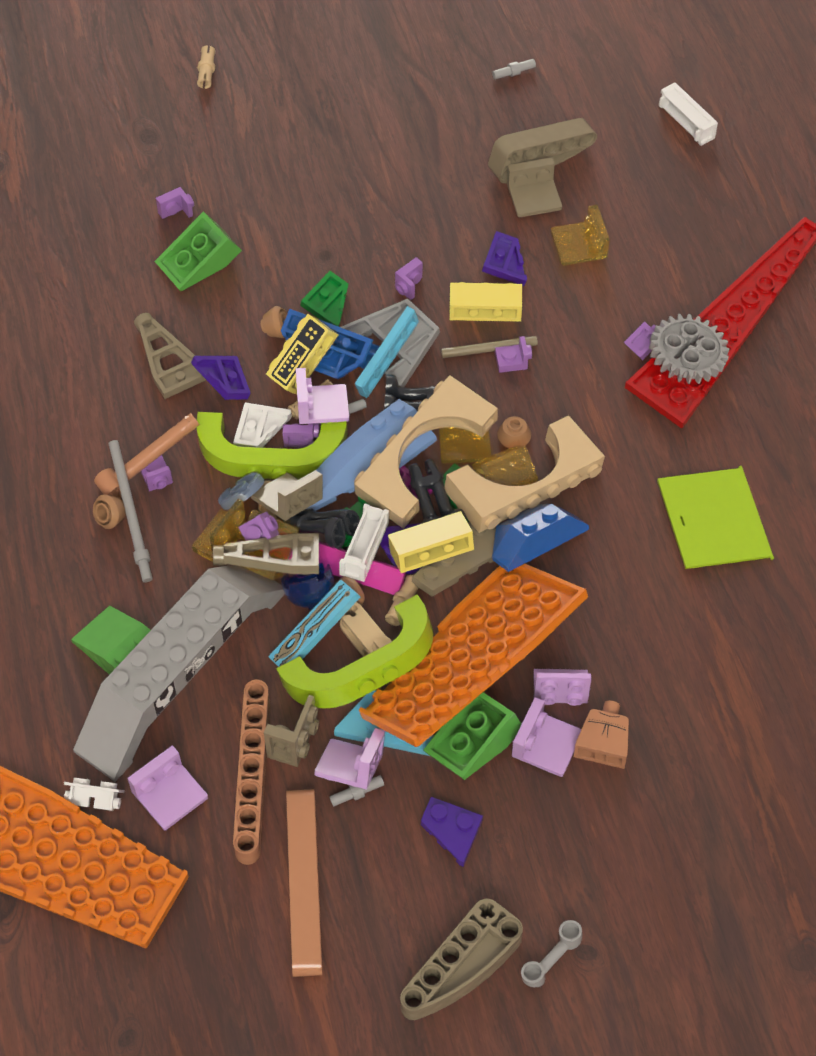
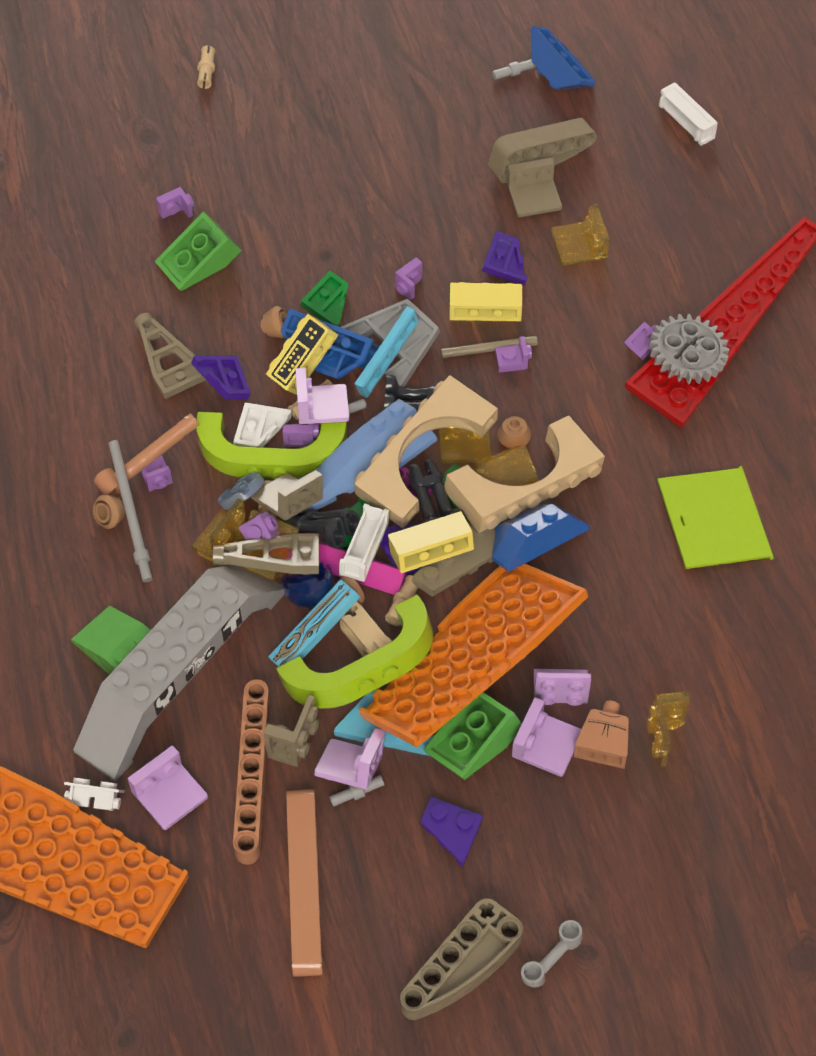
none -> blue wedge [531,26,596,90]
none -> clear yellow bracket [647,691,690,767]

